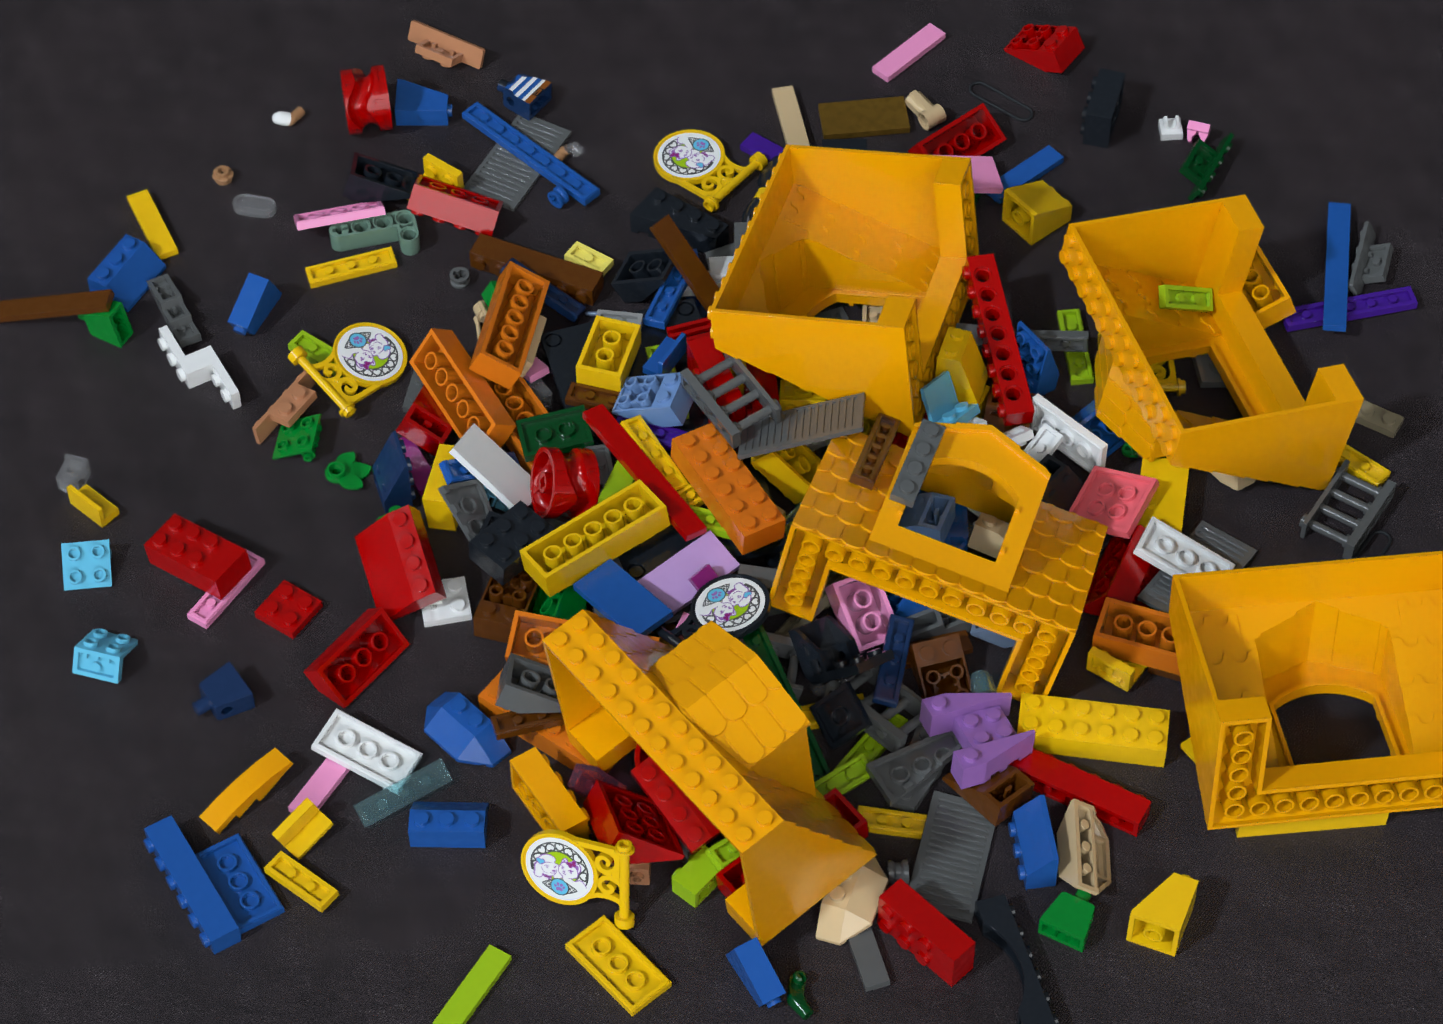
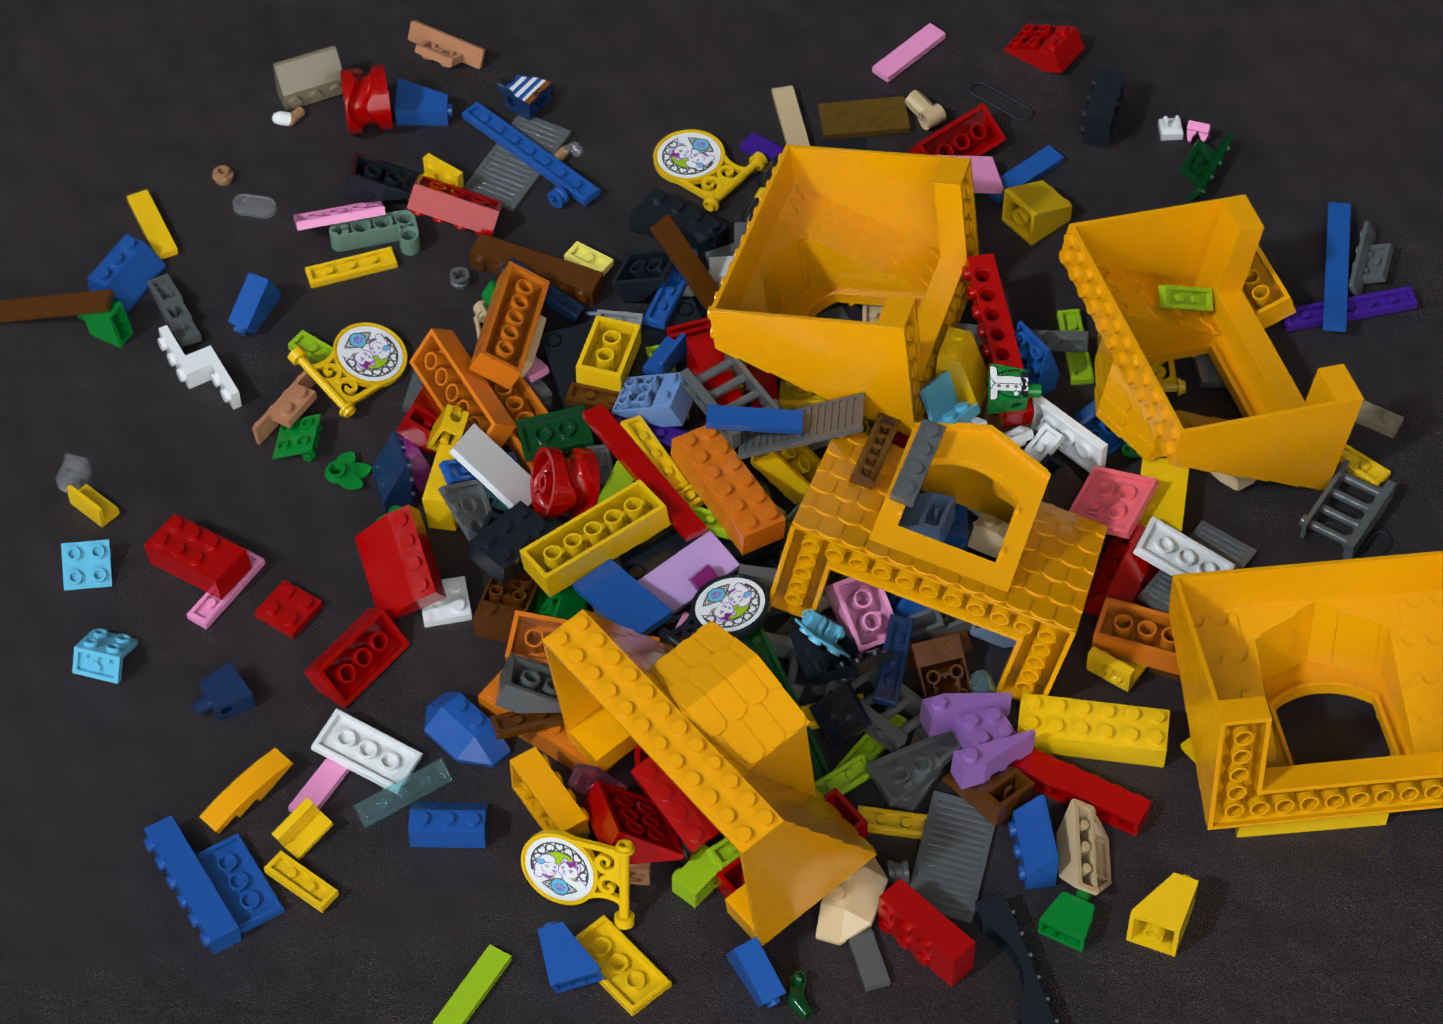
none -> dark tan slope [273,45,343,111]
none -> yellow brick [426,404,469,452]
none -> blue slope [538,922,606,994]
none -> blue tile [706,405,803,435]
none -> medium azure hinge [794,609,850,658]
none -> torso [988,363,1042,414]

